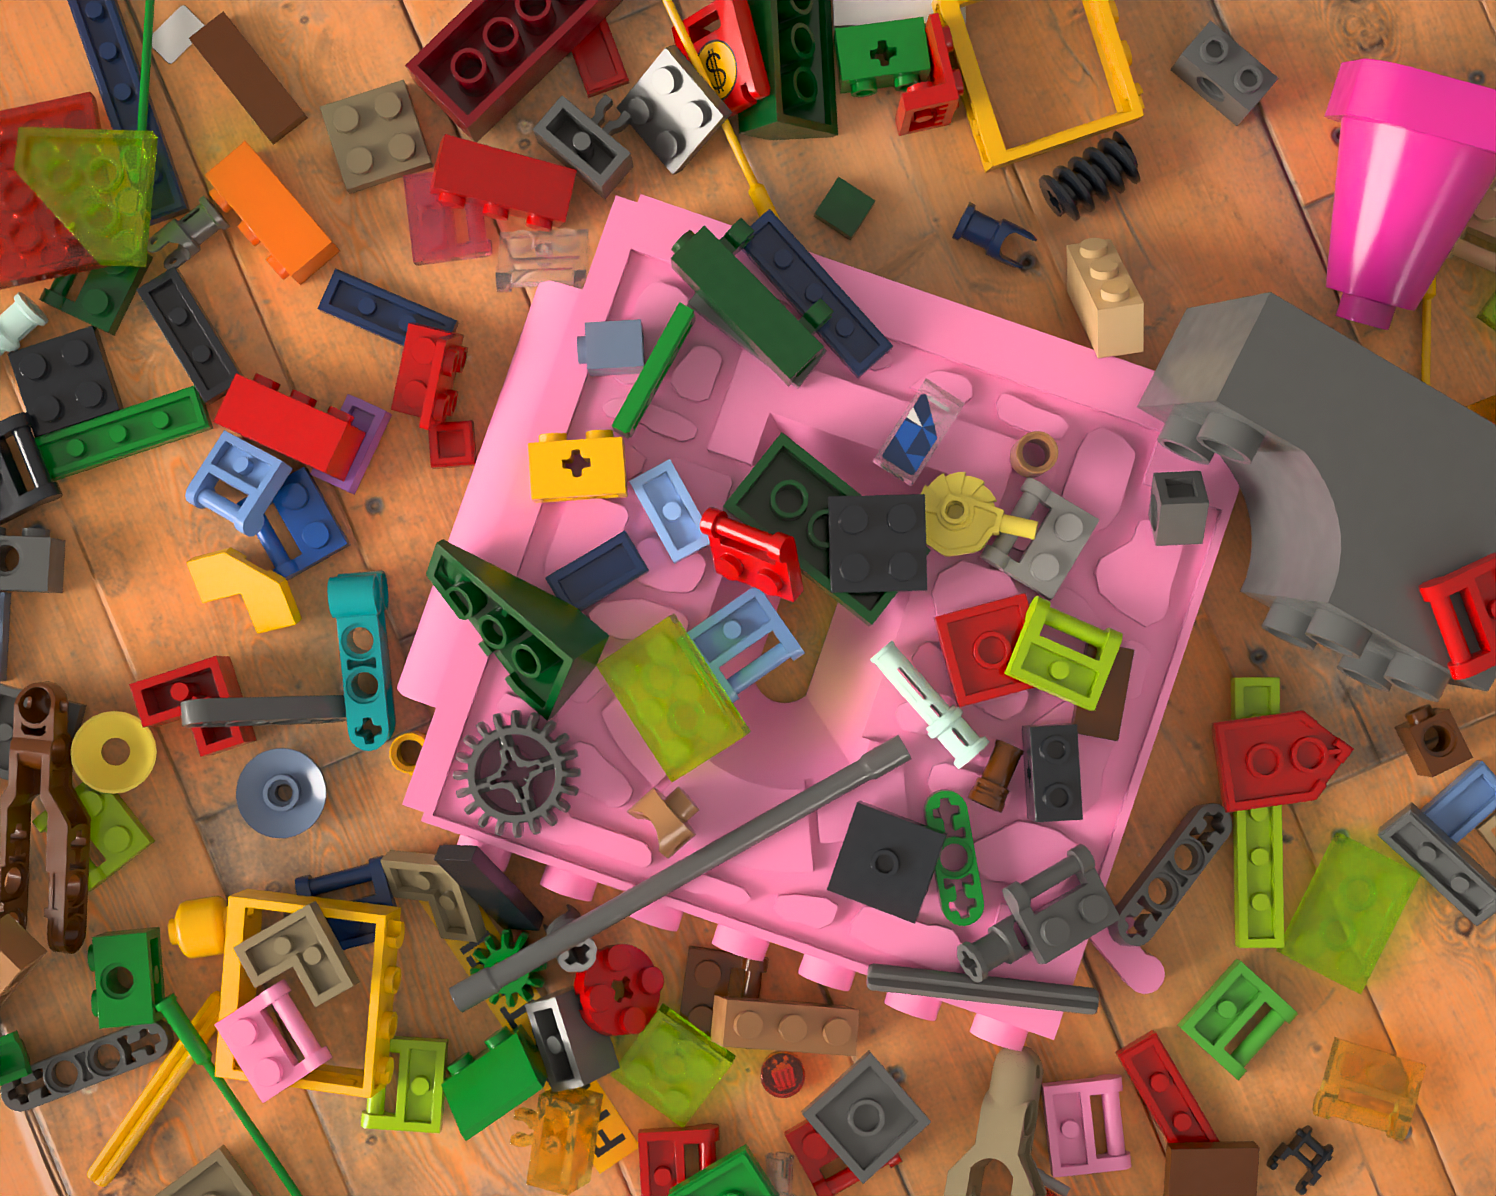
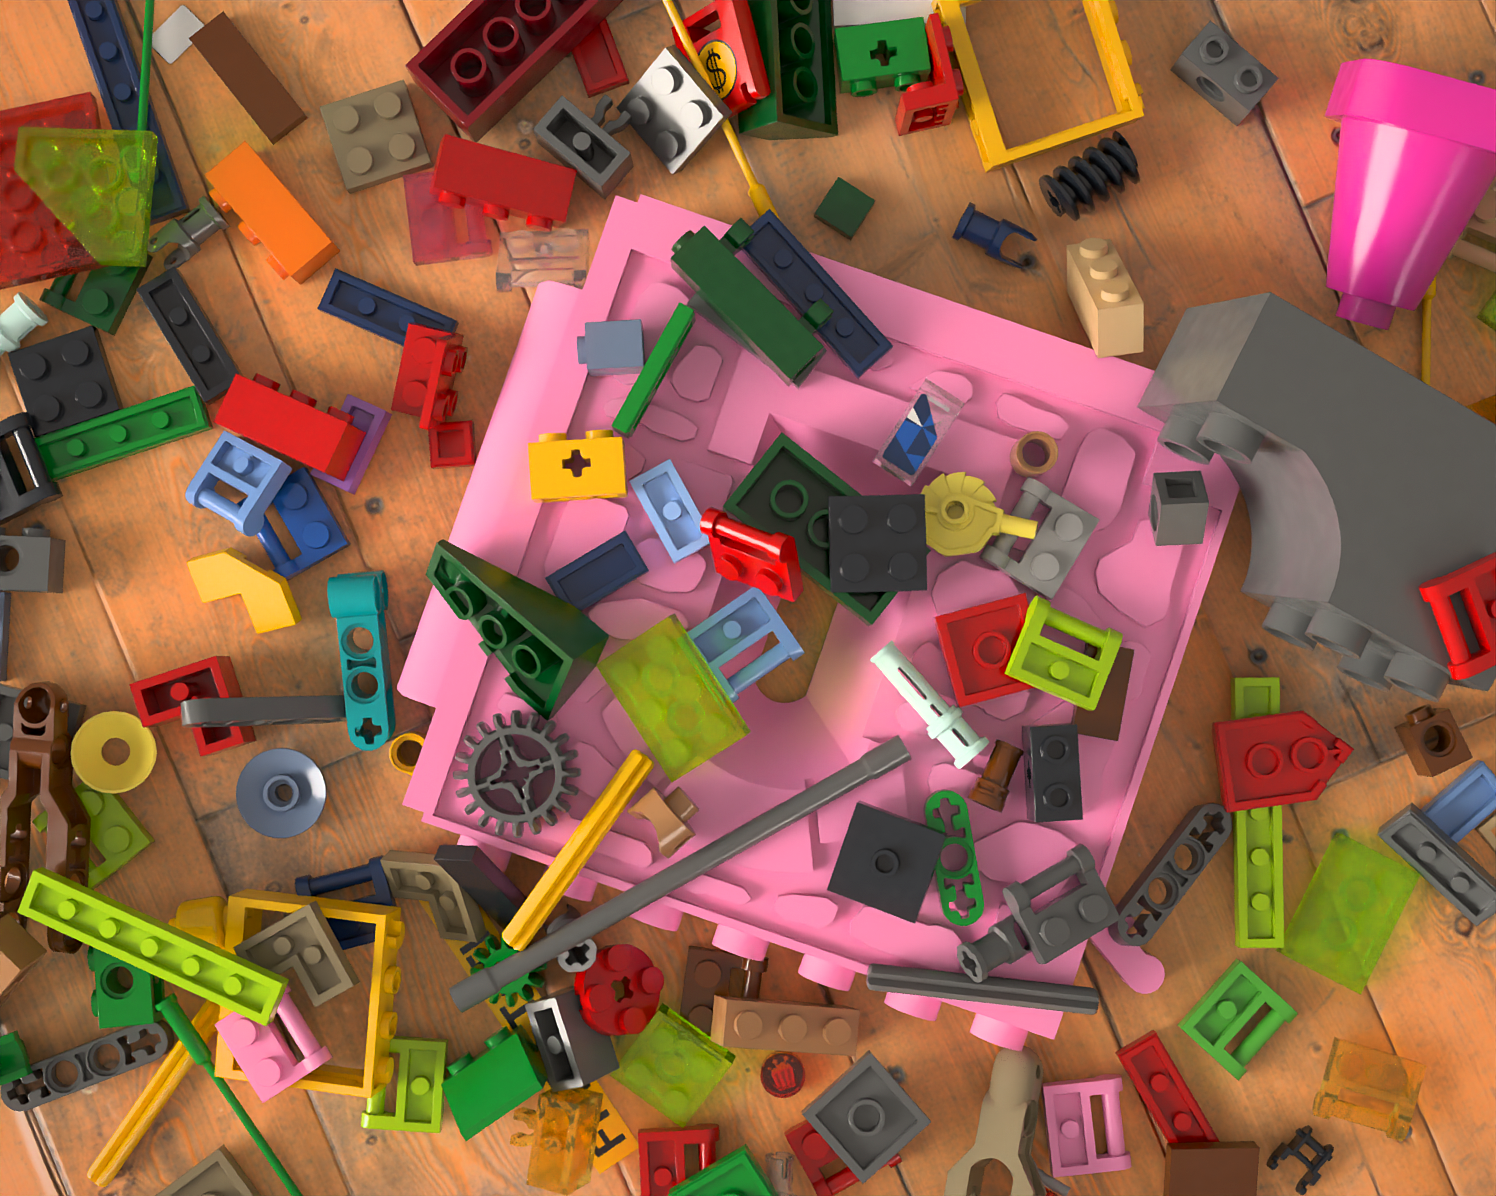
none -> lime plate [18,867,289,1026]
none -> yellow axle [502,749,655,951]

